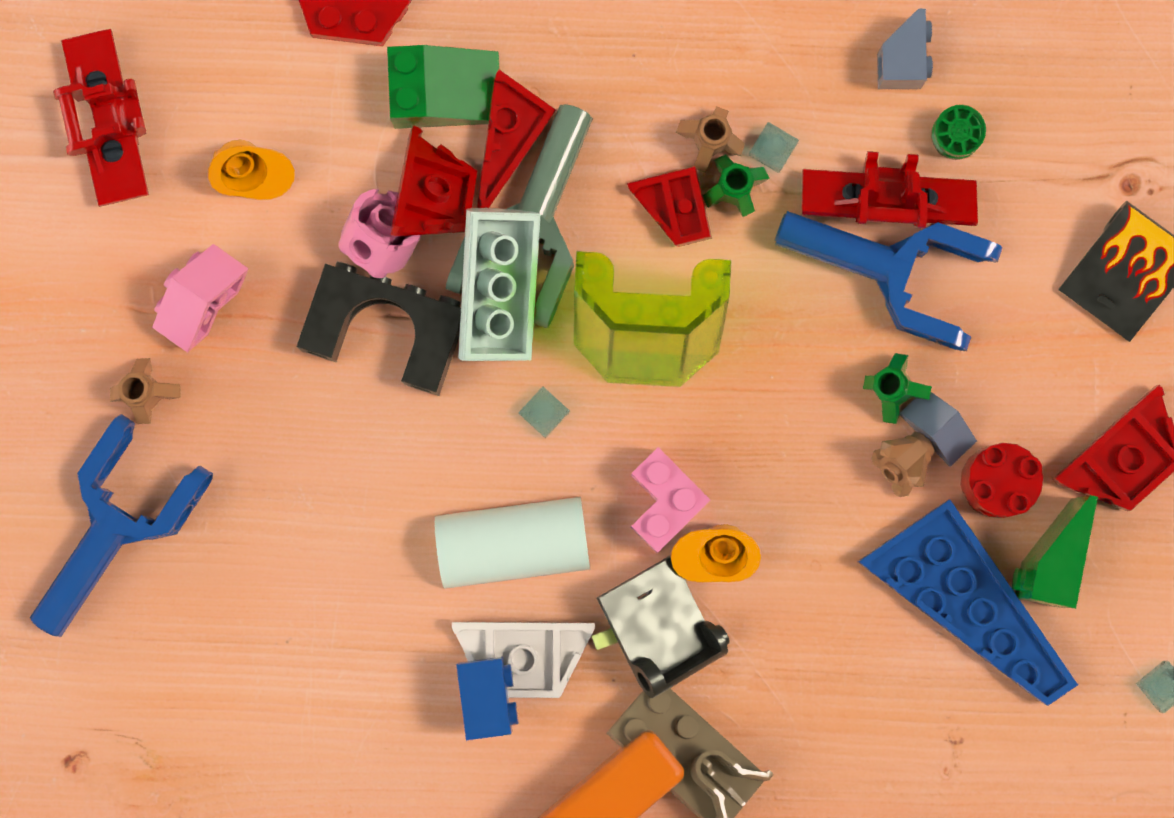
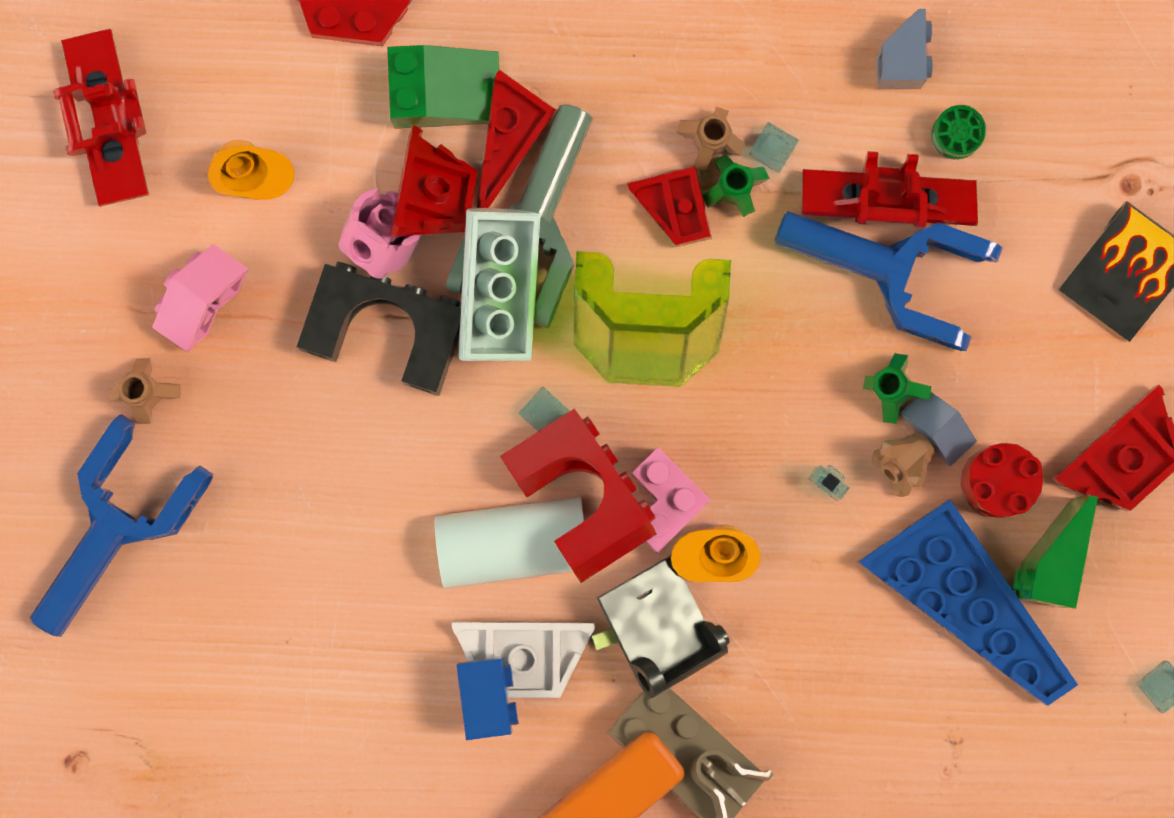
none -> red arch [500,408,657,583]
none -> clear light blue plate [807,465,850,501]

